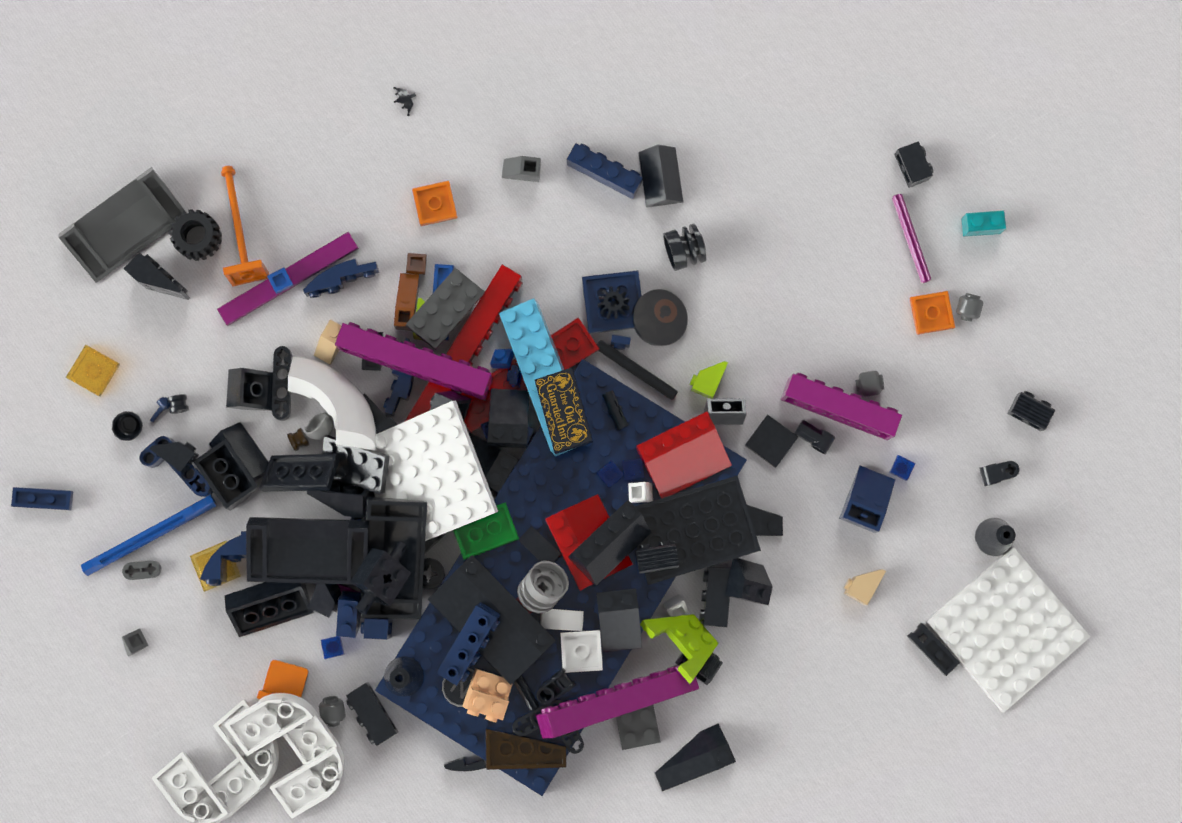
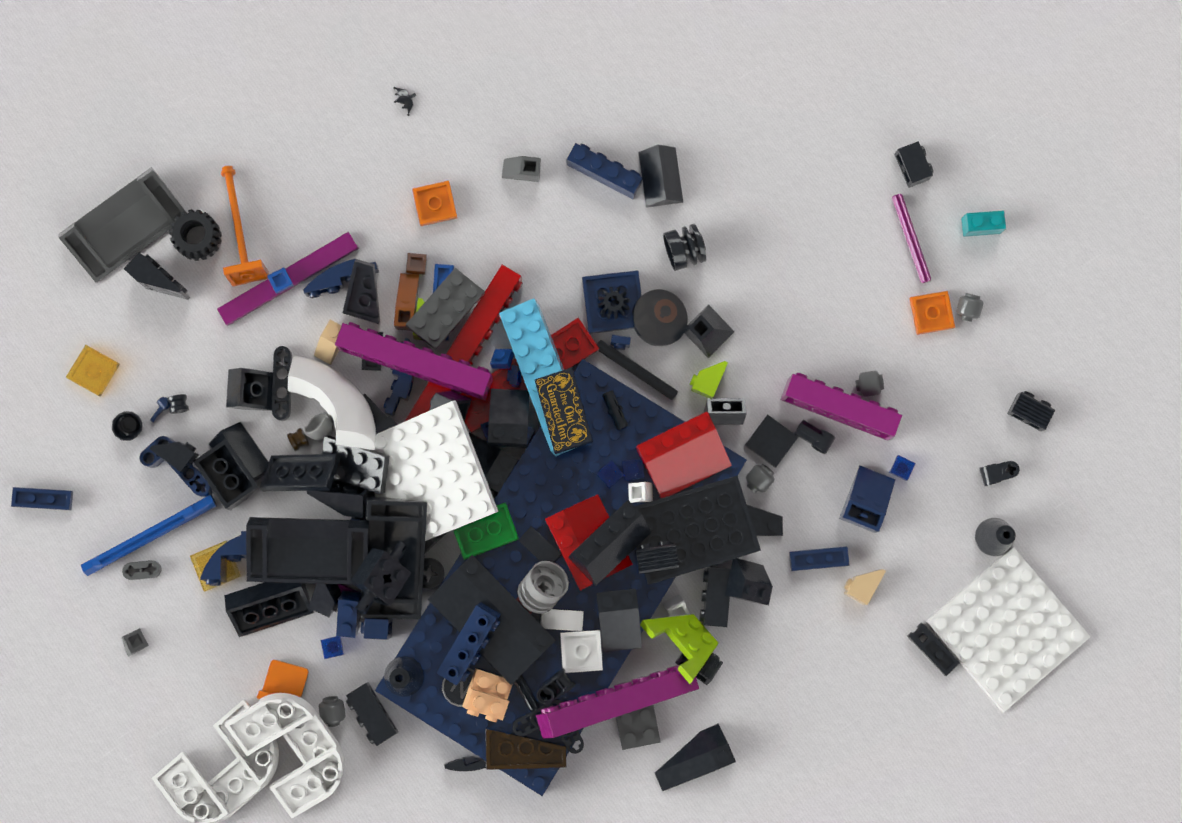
none -> black wing [342,259,380,324]
none -> black slope [682,304,734,358]
none -> dark grey head [746,464,775,493]
none -> dark blue plate [789,546,850,571]

